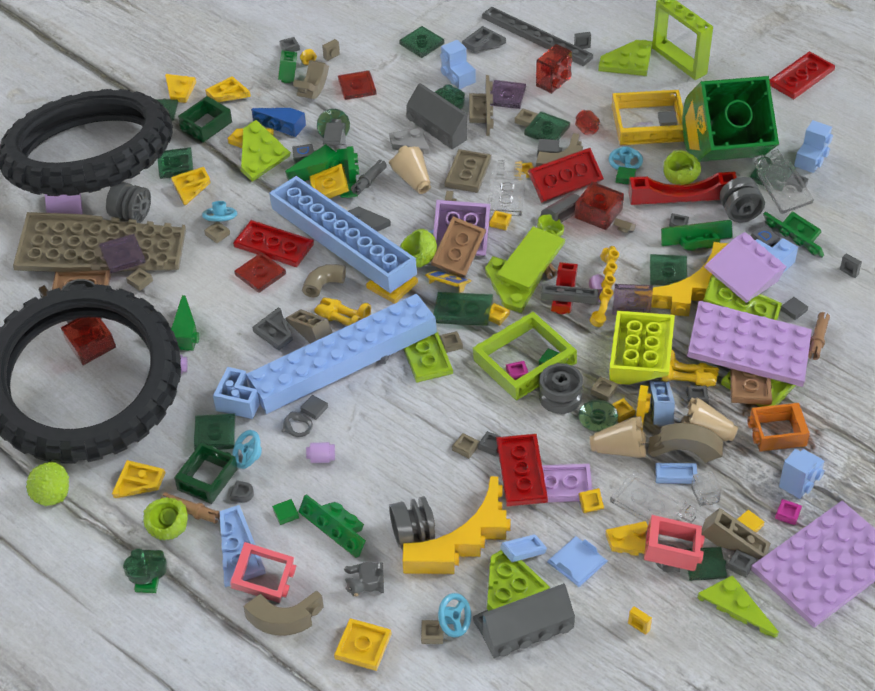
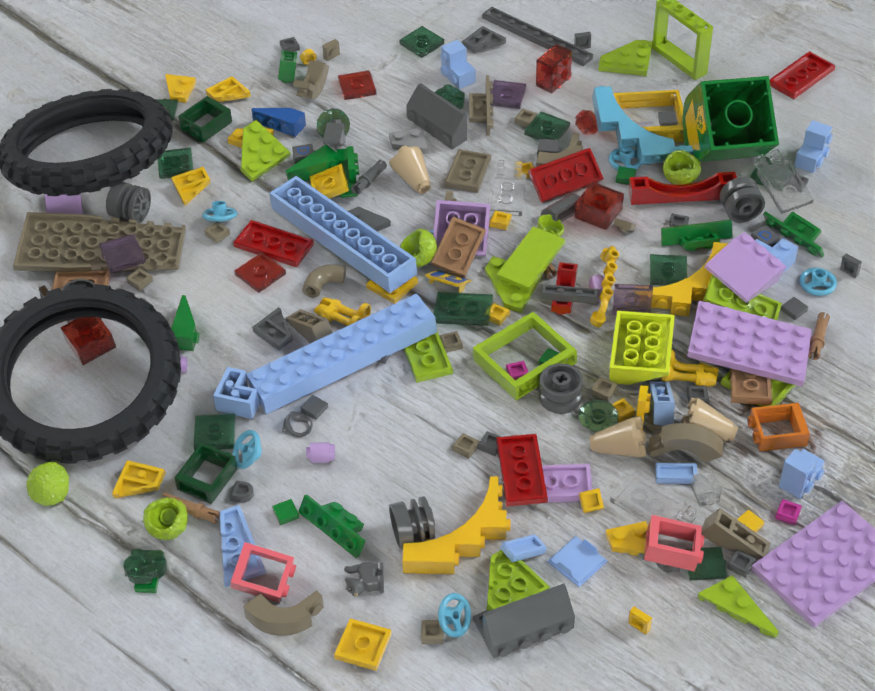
none -> medium azure arch [592,86,693,164]
none -> medium azure piece [799,268,837,296]

